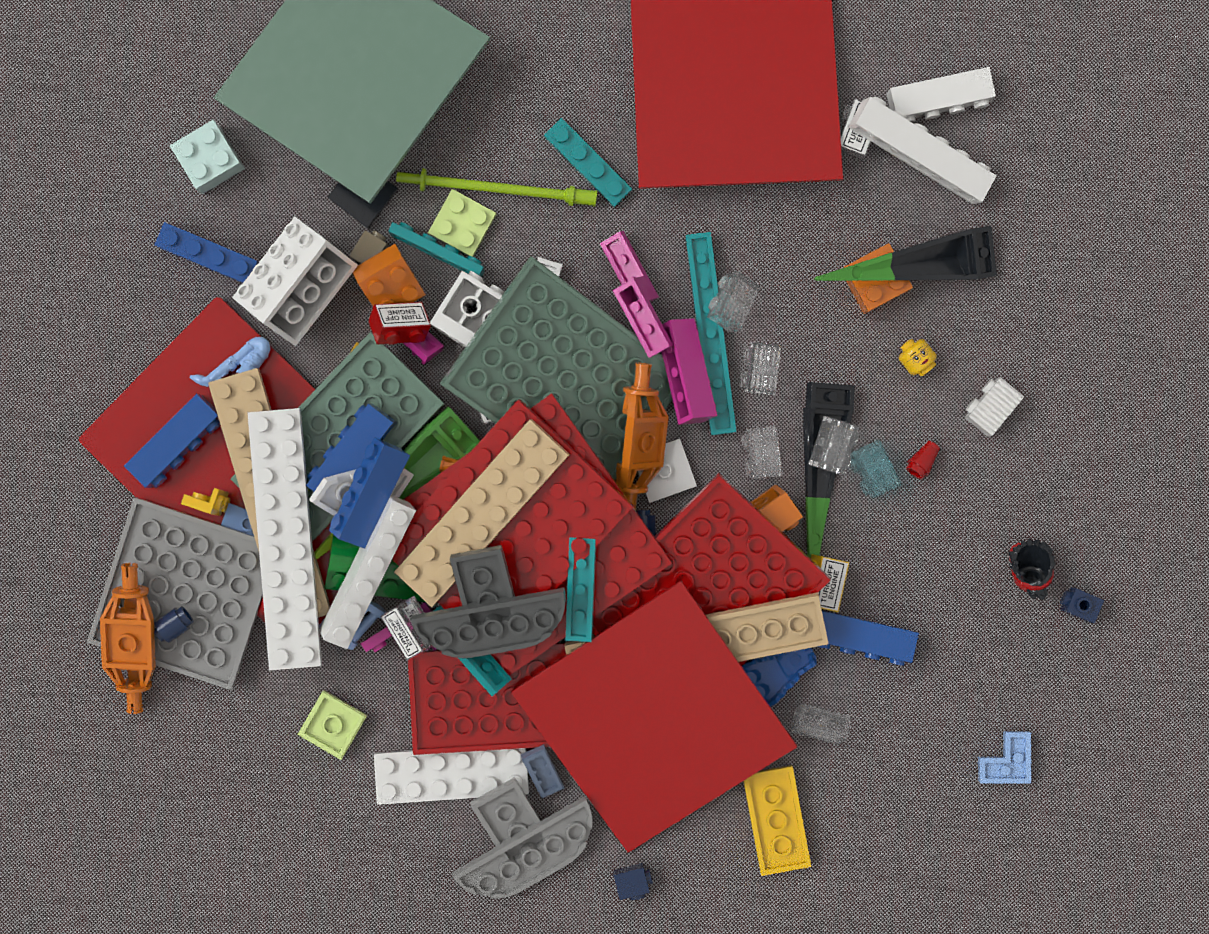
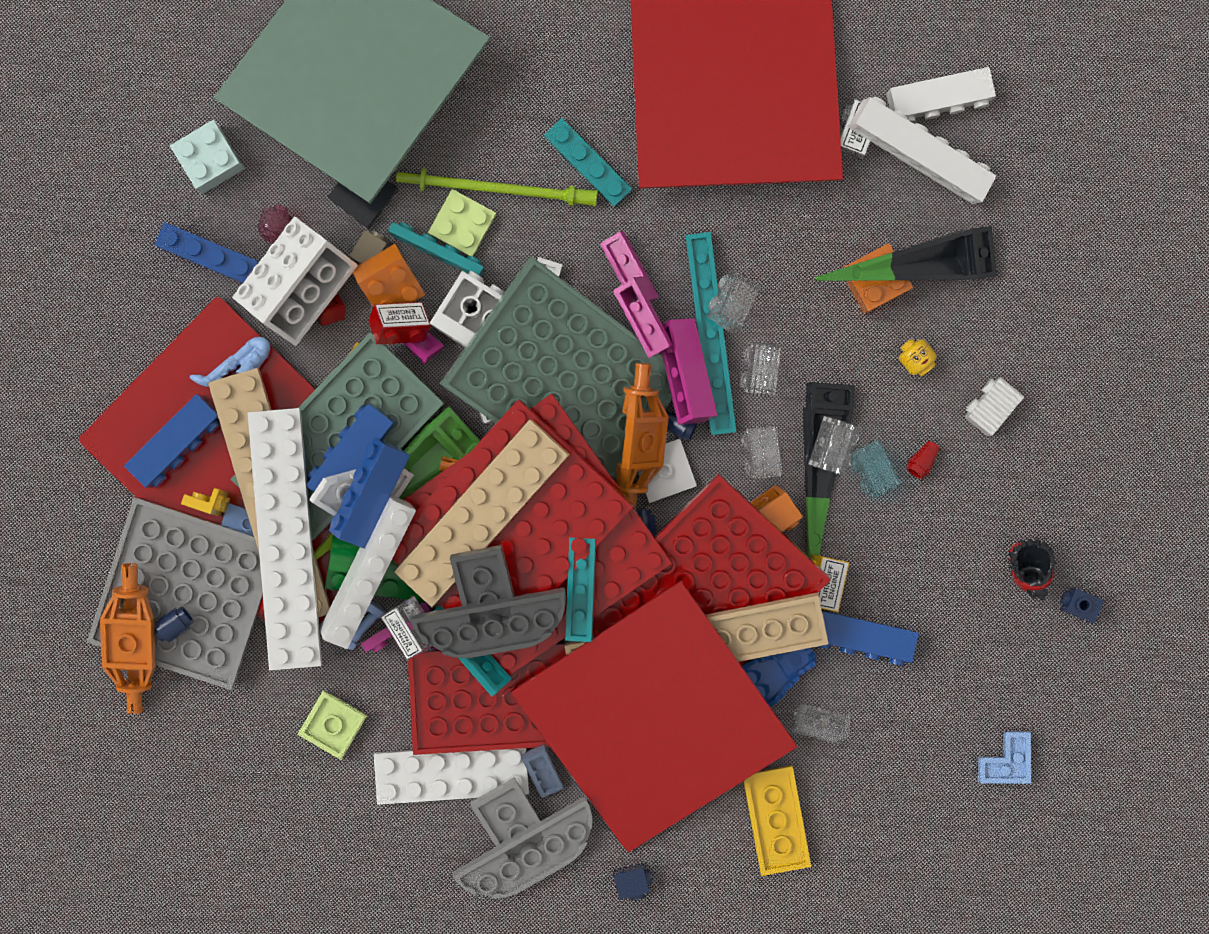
none -> clear pink head [257,204,293,244]
none -> red slope [317,293,346,326]
none -> dark blue cone [665,410,698,441]

